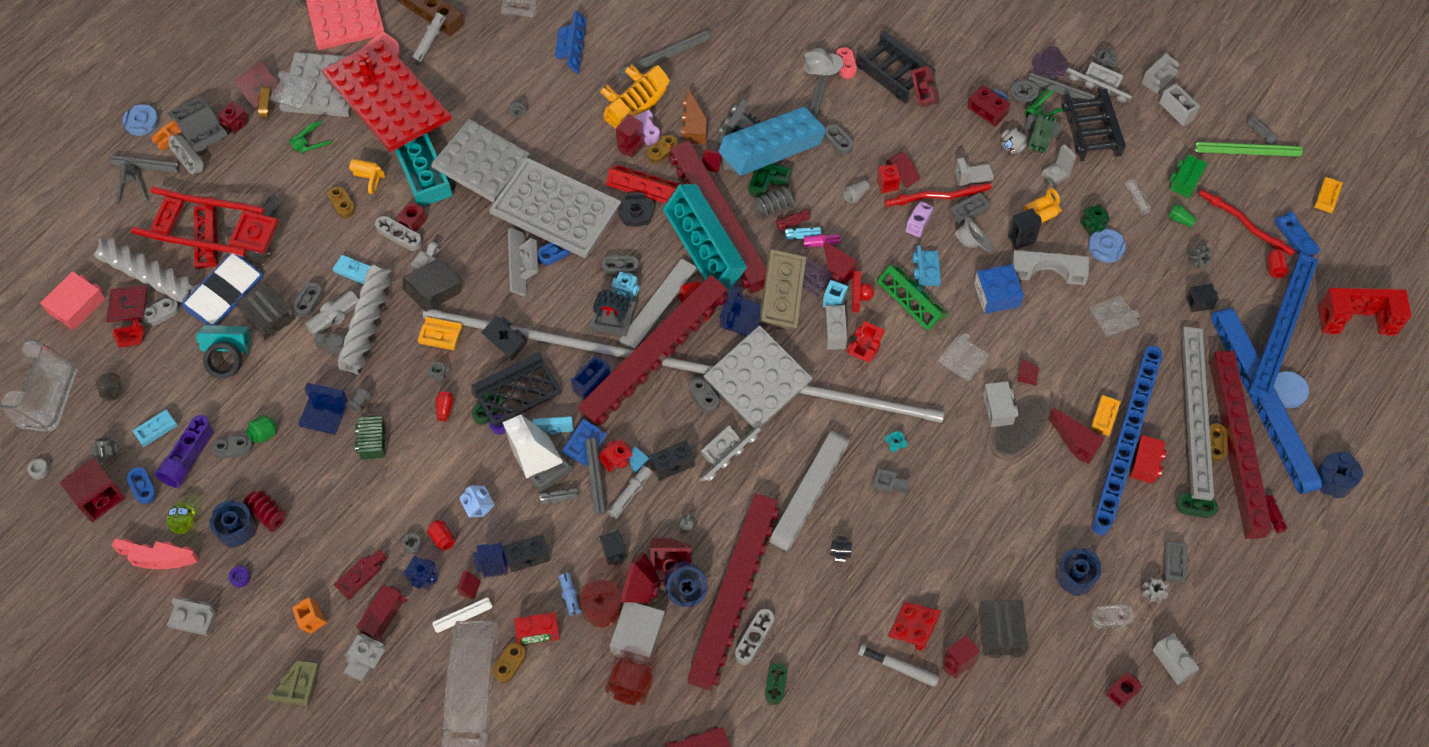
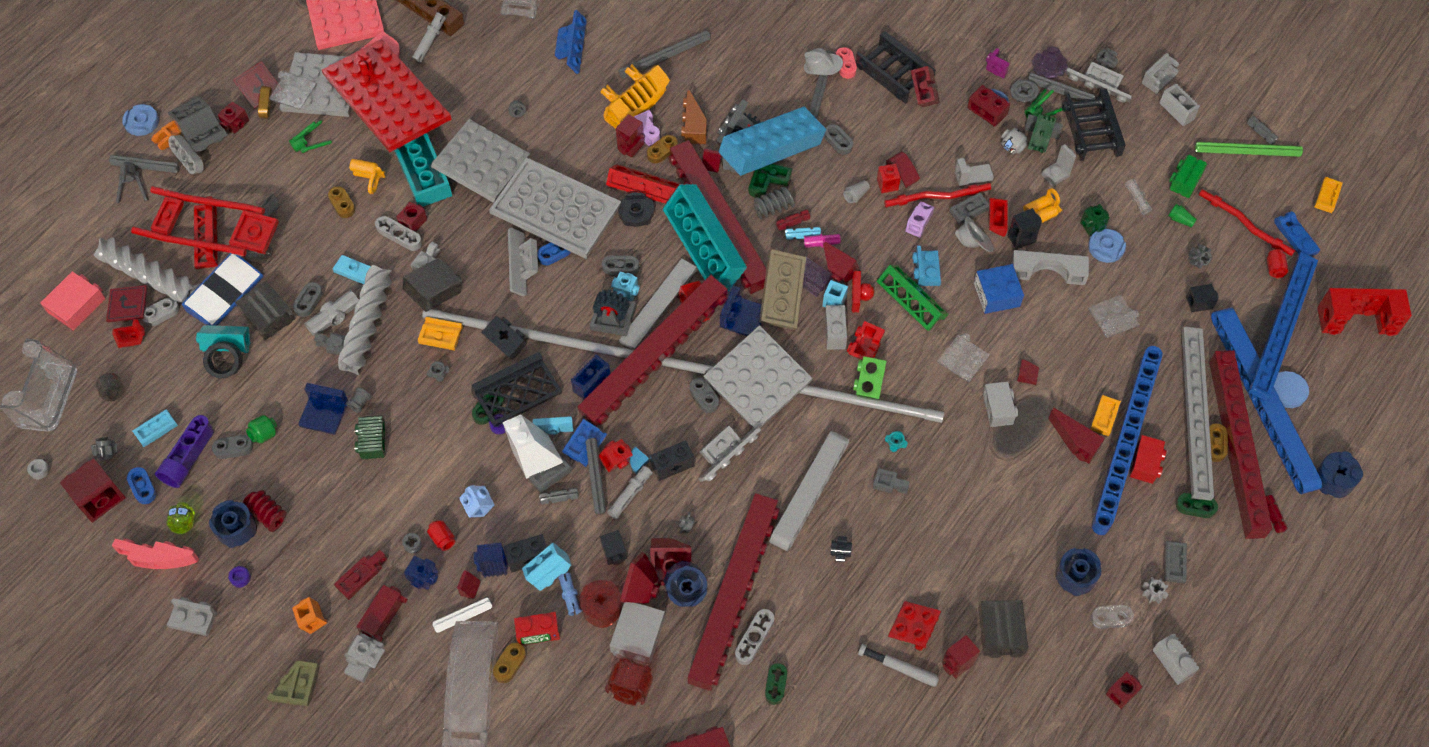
red cone [435,392,455,422] -> none
none -> medium azure brick [522,542,572,591]
none -> bright green brick [853,357,887,399]
none -> magenta bracket [986,48,1010,79]
none -> red slope [989,198,1008,237]

